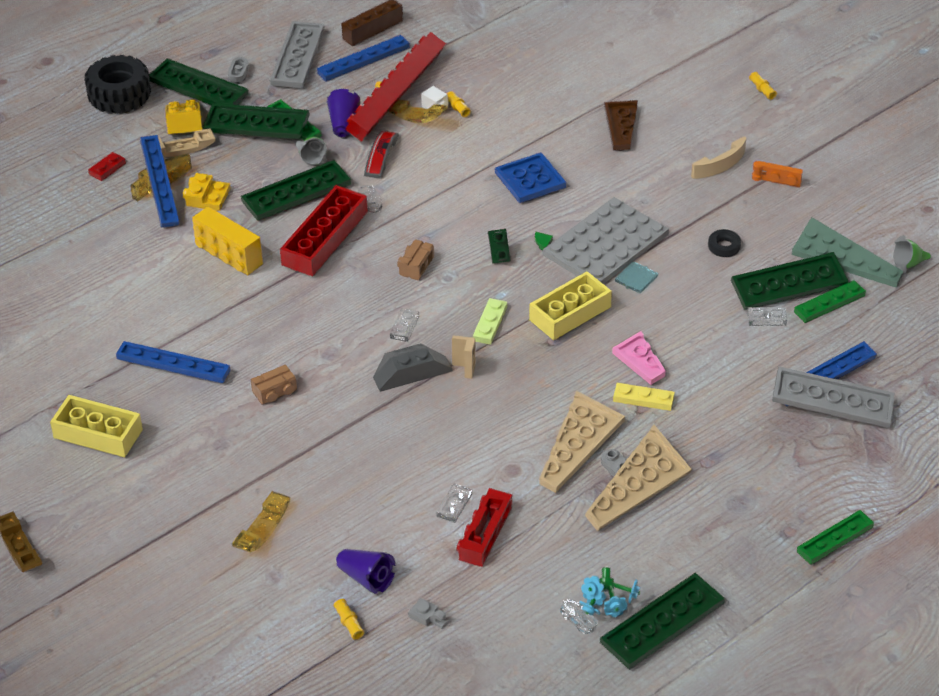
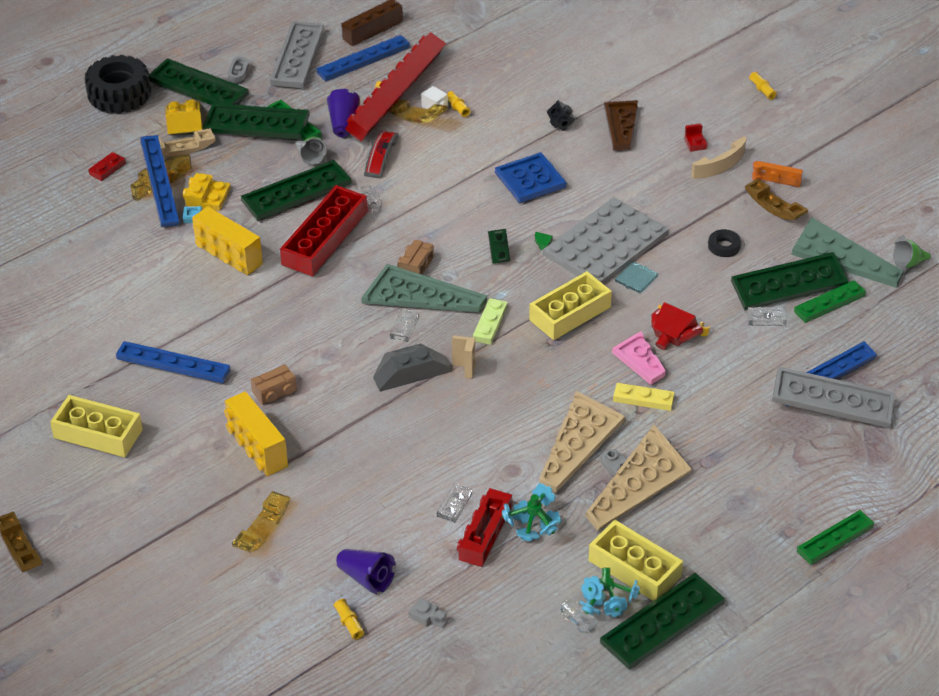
none -> medium azure tile [183,206,202,223]
none -> yellow brick [224,391,288,477]
none -> sand green wing [361,264,487,312]
none -> medium azure plant [502,483,561,541]
none -> black brick [546,100,575,131]
none -> light yellow brick [588,520,683,601]
none -> red torso [651,302,710,350]
none -> red bracket [684,123,707,152]
none -> pearl gold slope [745,179,808,220]

